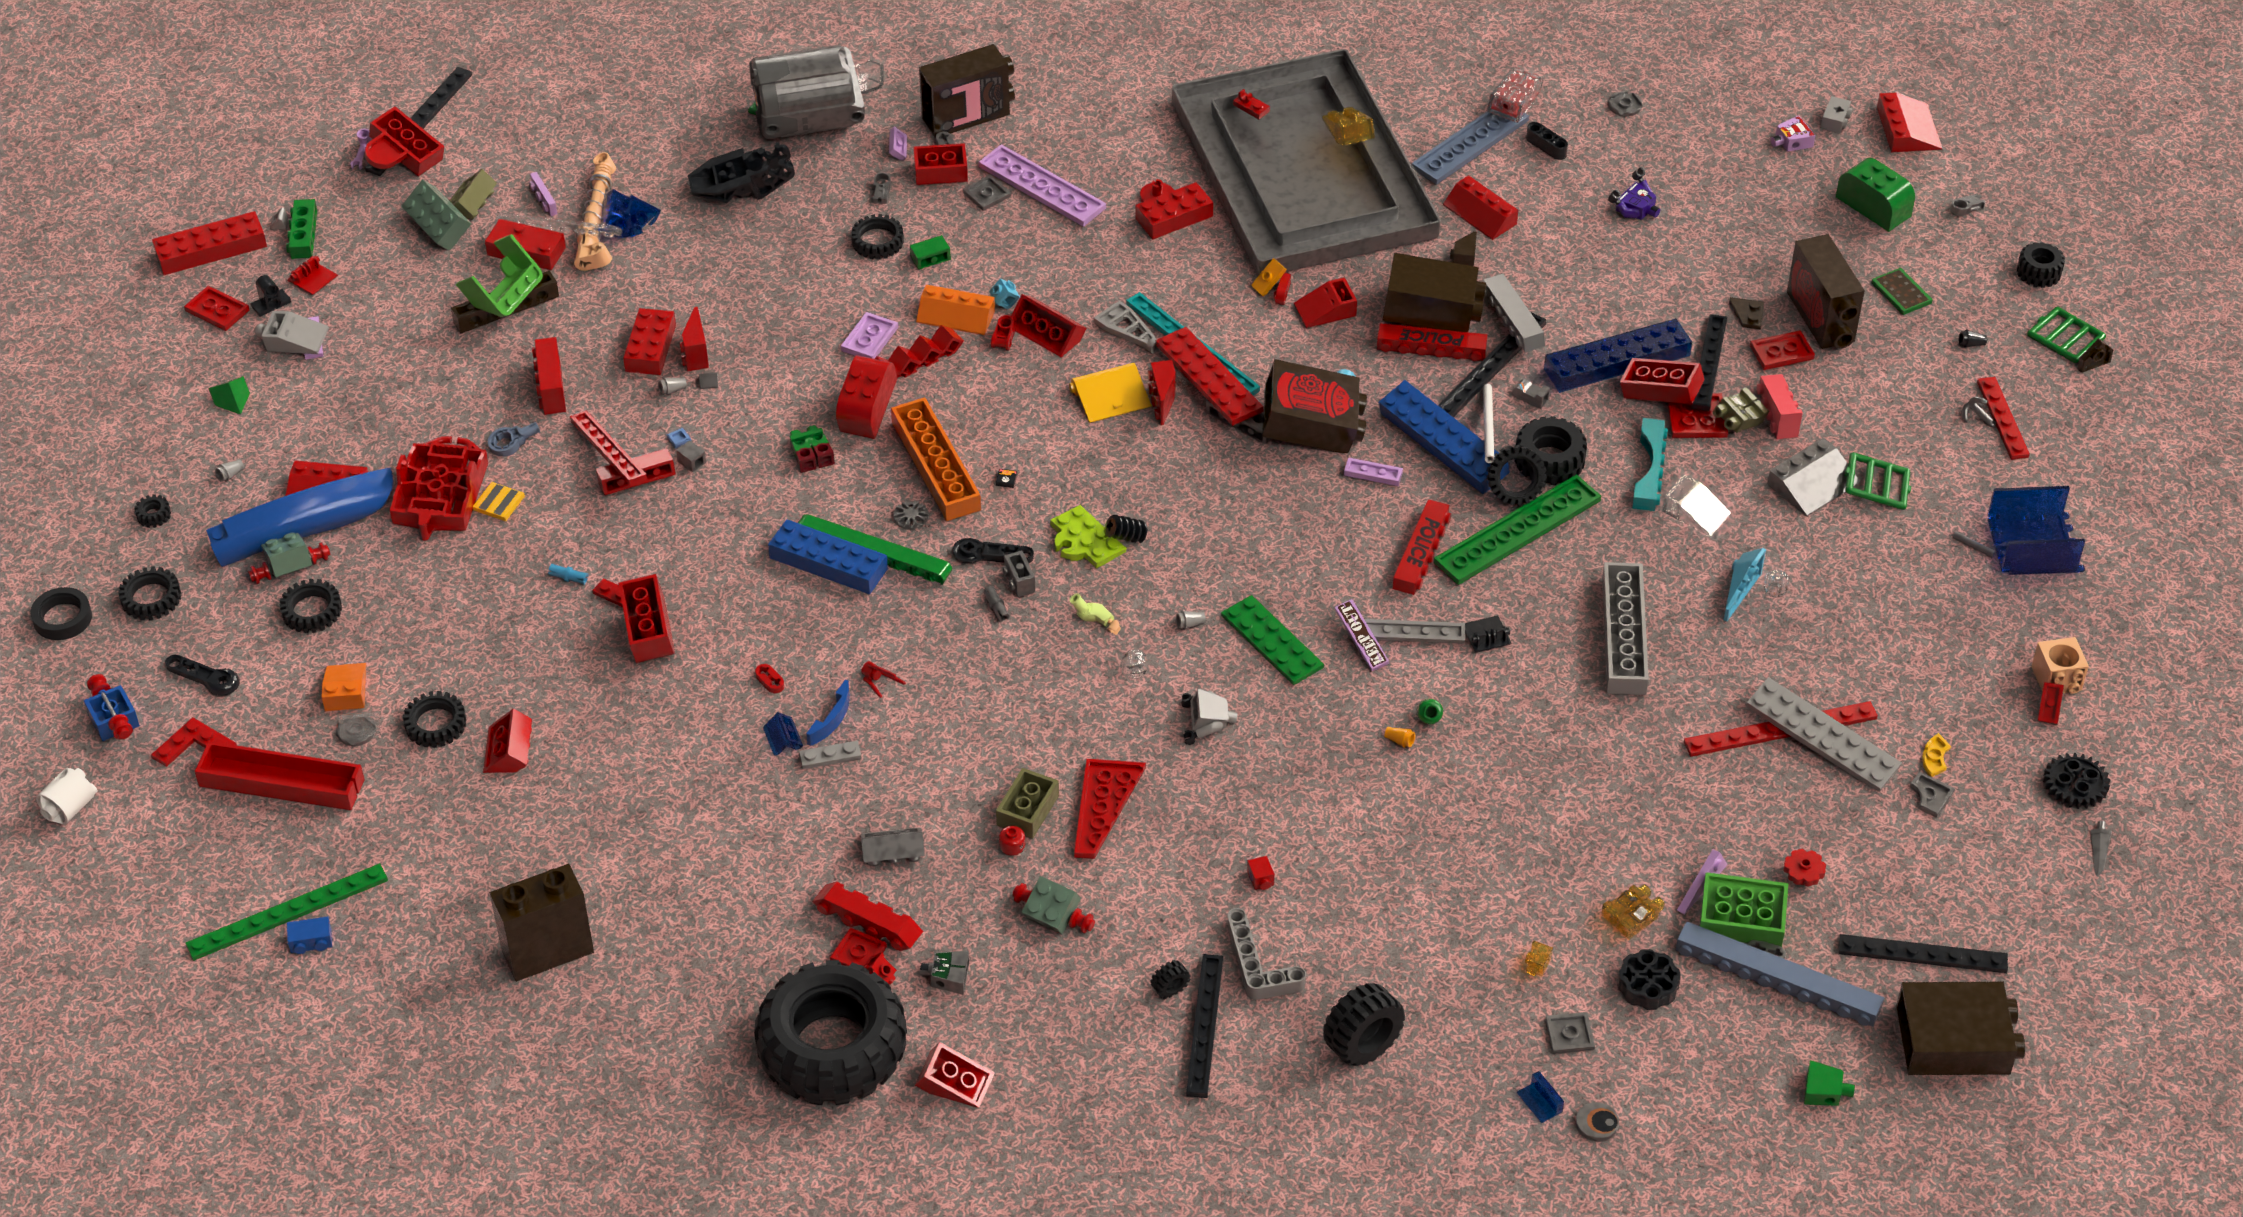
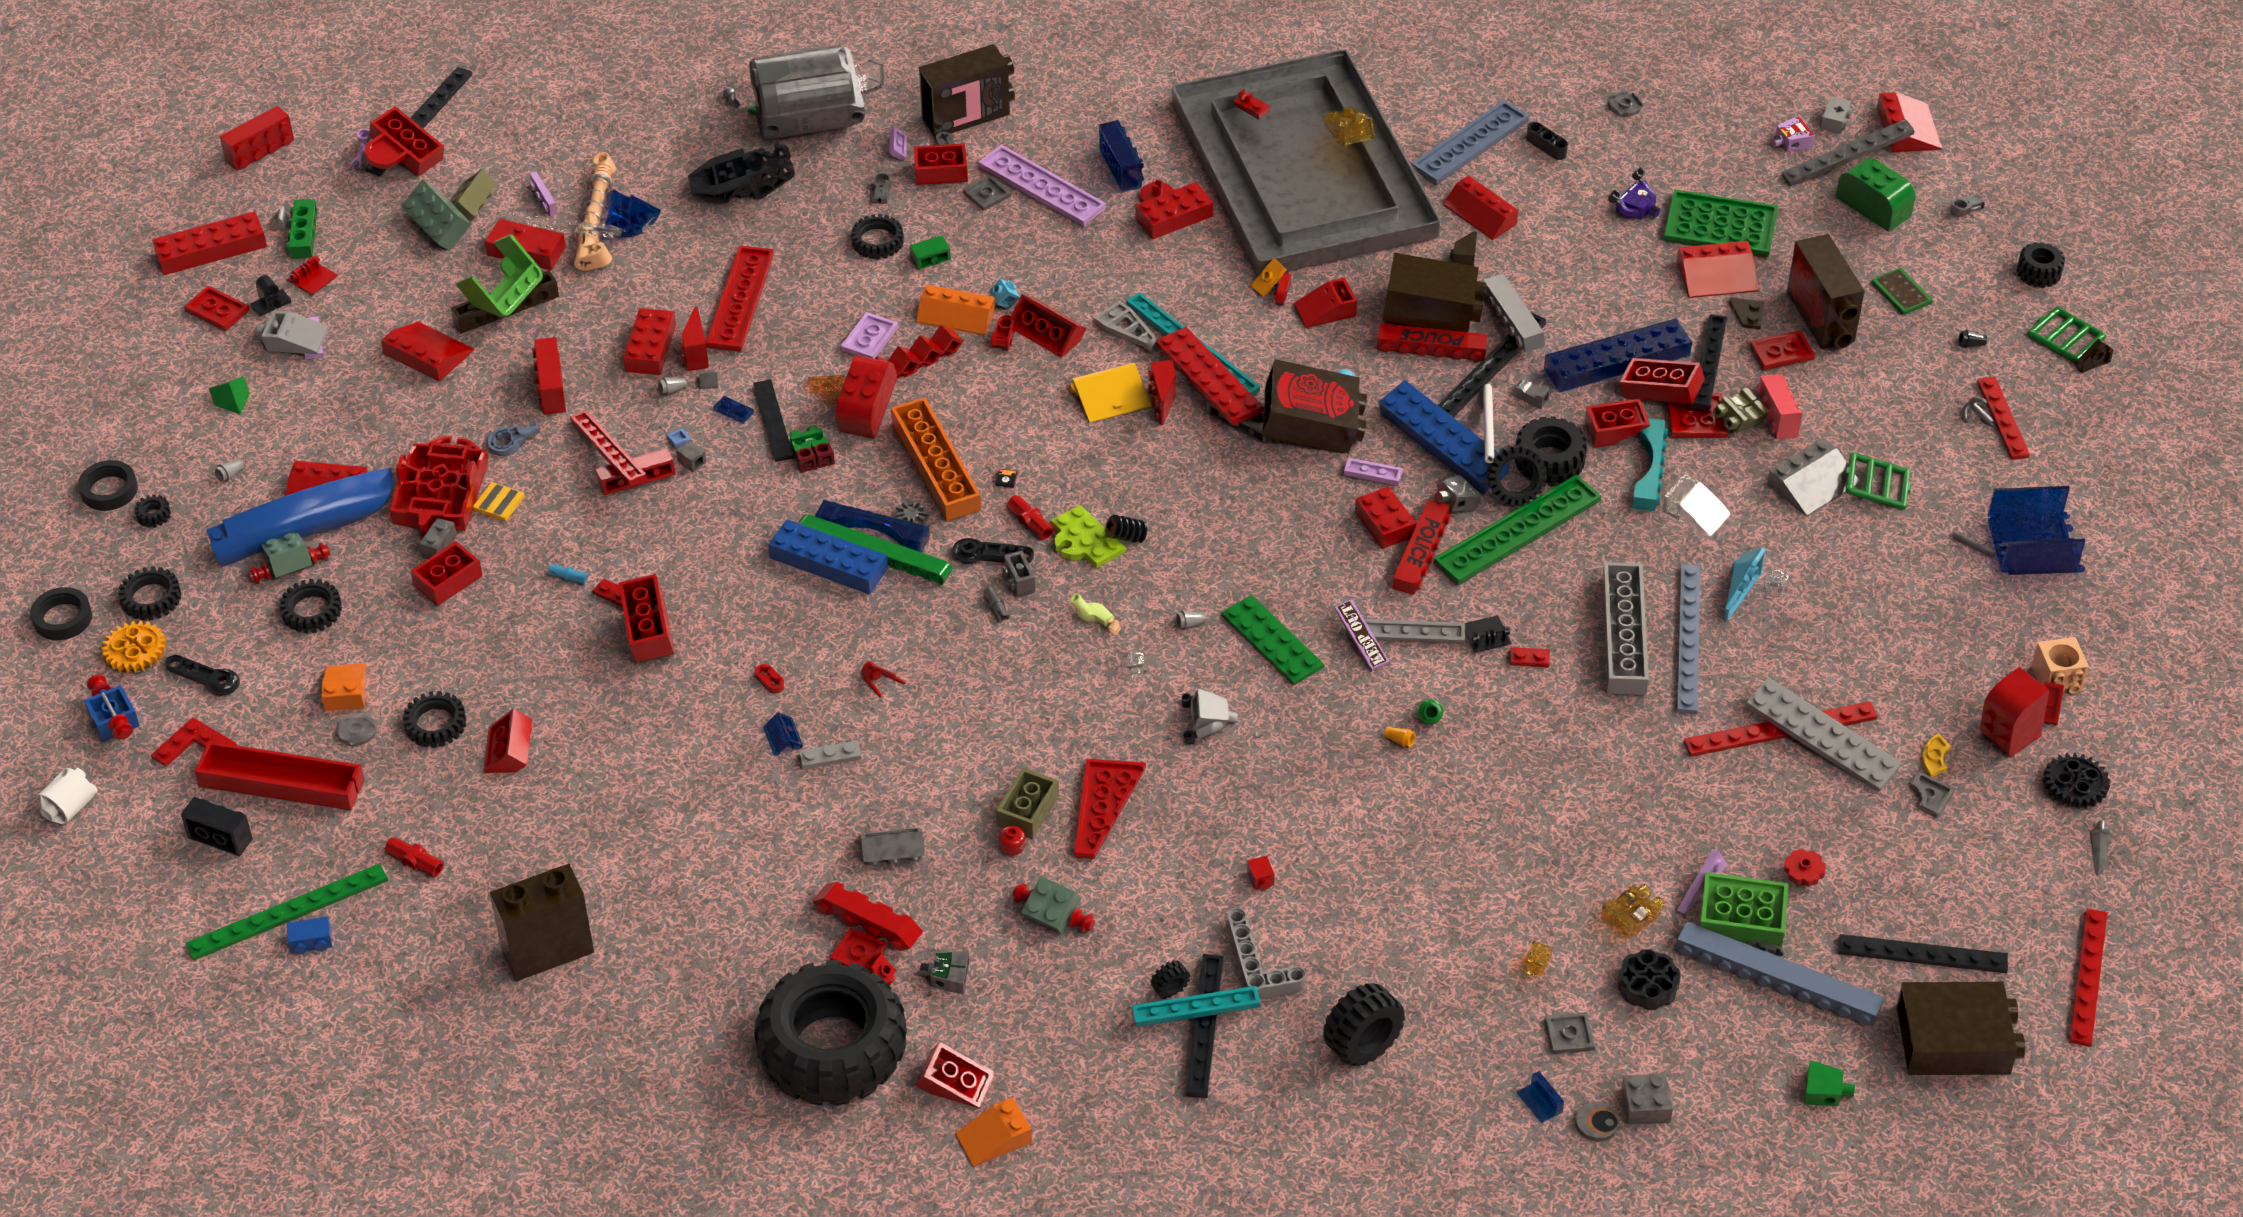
blue slope [806,679,850,746] -> none
clear brick [1486,67,1544,123] -> none
none -> black tyre [78,460,138,511]
none -> light orange gear [101,620,167,674]
none -> black brick [181,797,253,857]
none -> red brick [220,106,294,171]
none -> red slope [381,322,474,382]
none -> red piece [384,837,444,877]
none -> red brick [411,541,483,606]
none -> flat silver brick [419,518,457,559]
none -> red plate [706,245,774,352]
none -> clear blue plate [713,396,754,424]
none -> flat silver arm [723,87,741,109]
none -> black tile [753,379,794,462]
none -> clear orange tile [808,375,845,405]
none -> clear blue arch [815,500,930,553]
none -> orange slope [955,1097,1032,1167]
none -> red piece [1007,495,1054,540]
none -> clear blue brick [1099,120,1144,192]
none -> teal plate [1132,986,1261,1027]
none -> red brick [1355,486,1416,549]
none -> flat silver torso [1435,475,1482,512]
none -> red plate [1510,647,1550,668]
none -> red slope [1585,399,1650,448]
none -> flat silver brick [1621,1073,1673,1125]
none -> green plate [1664,189,1778,257]
none -> slope [1677,241,1759,298]
none -> sand blue plate [1677,564,1700,714]
none -> flat silver plate [1782,119,1915,186]
none -> red brick [1980,666,2049,757]
none -> red plate [2069,908,2108,1047]

